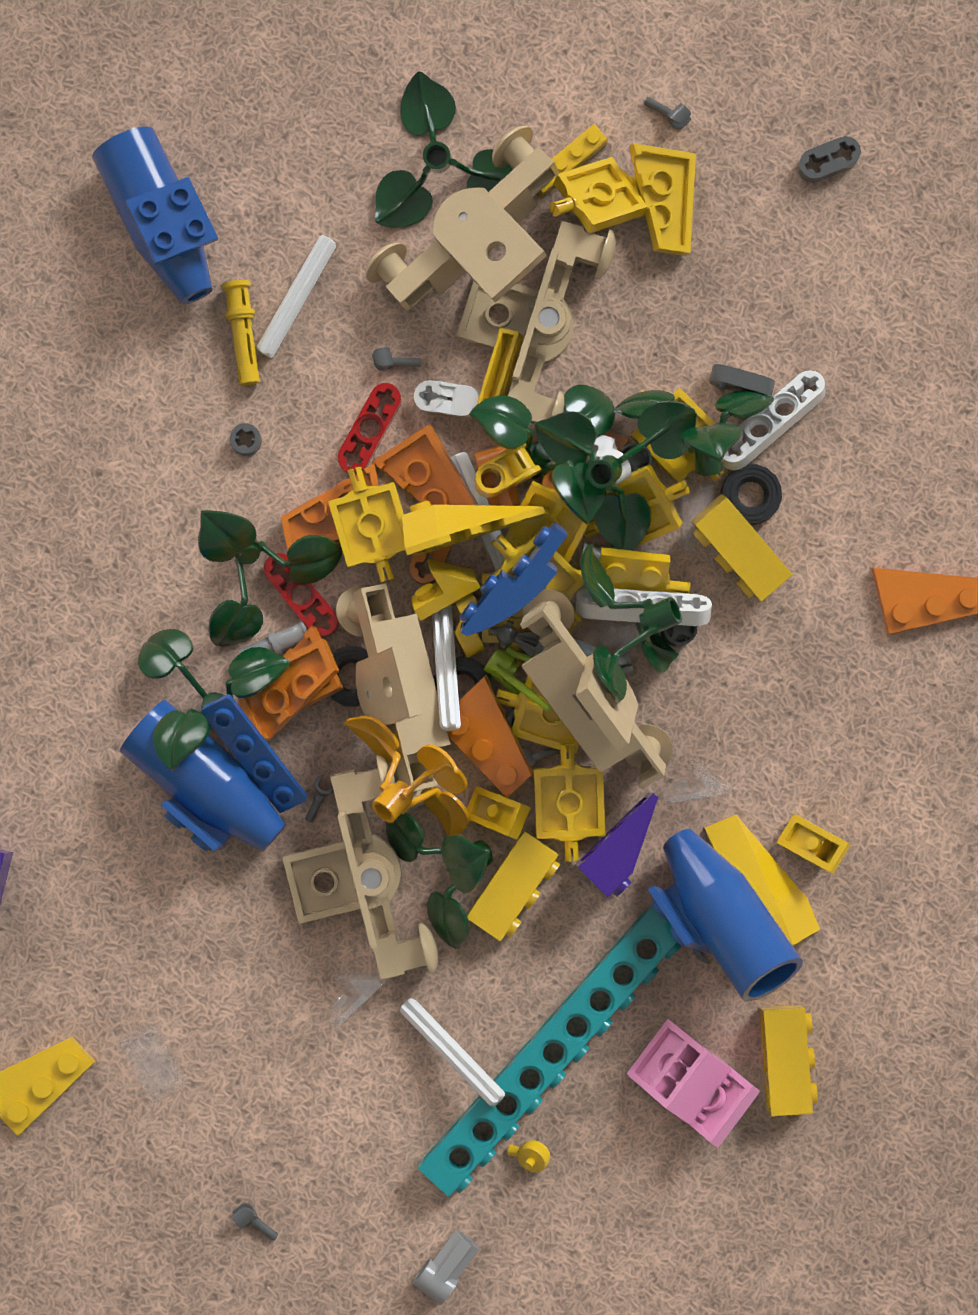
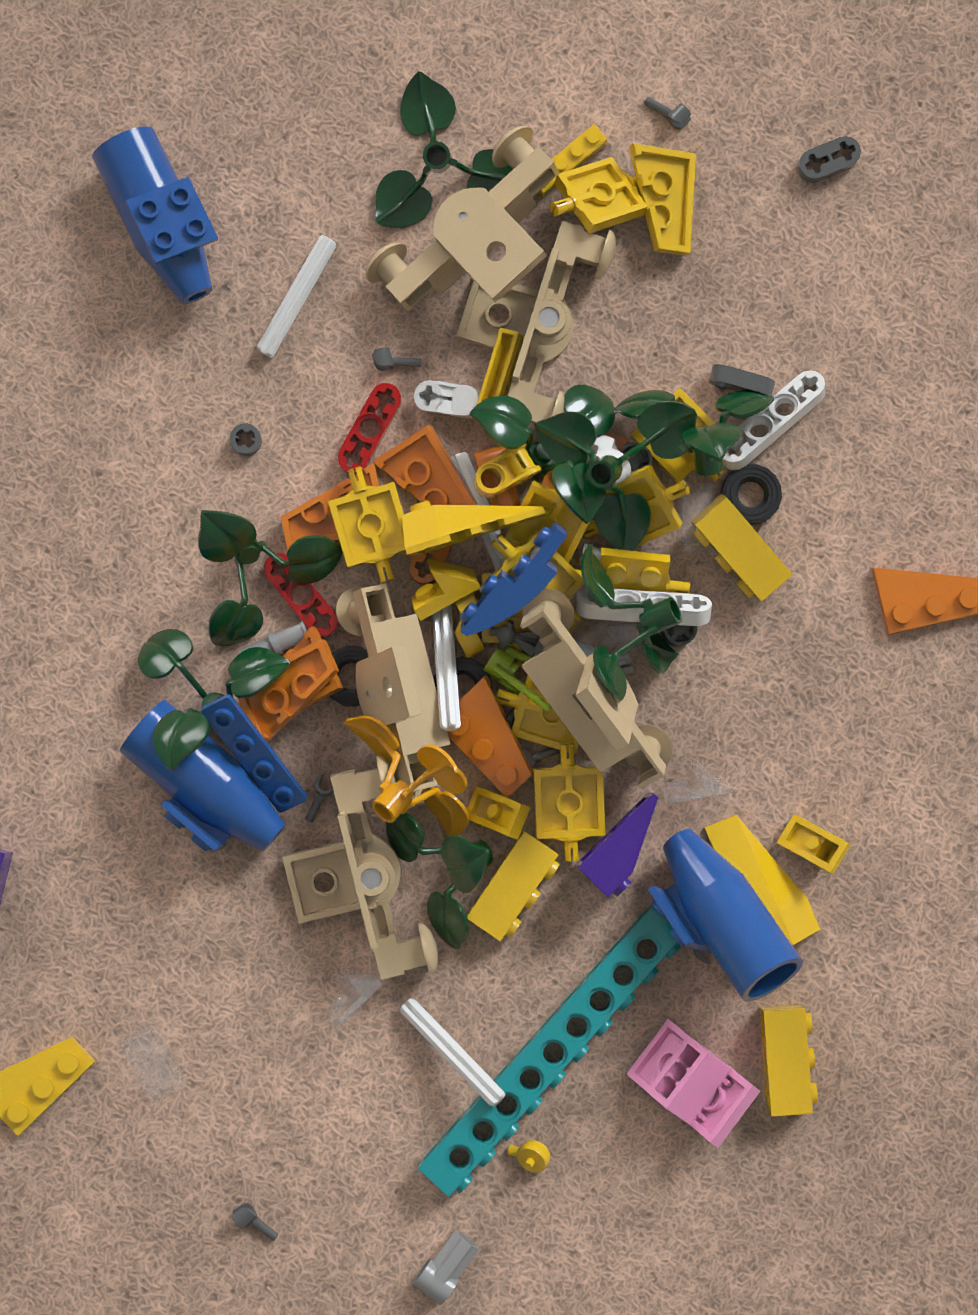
yellow pin [221,280,261,386] -> none

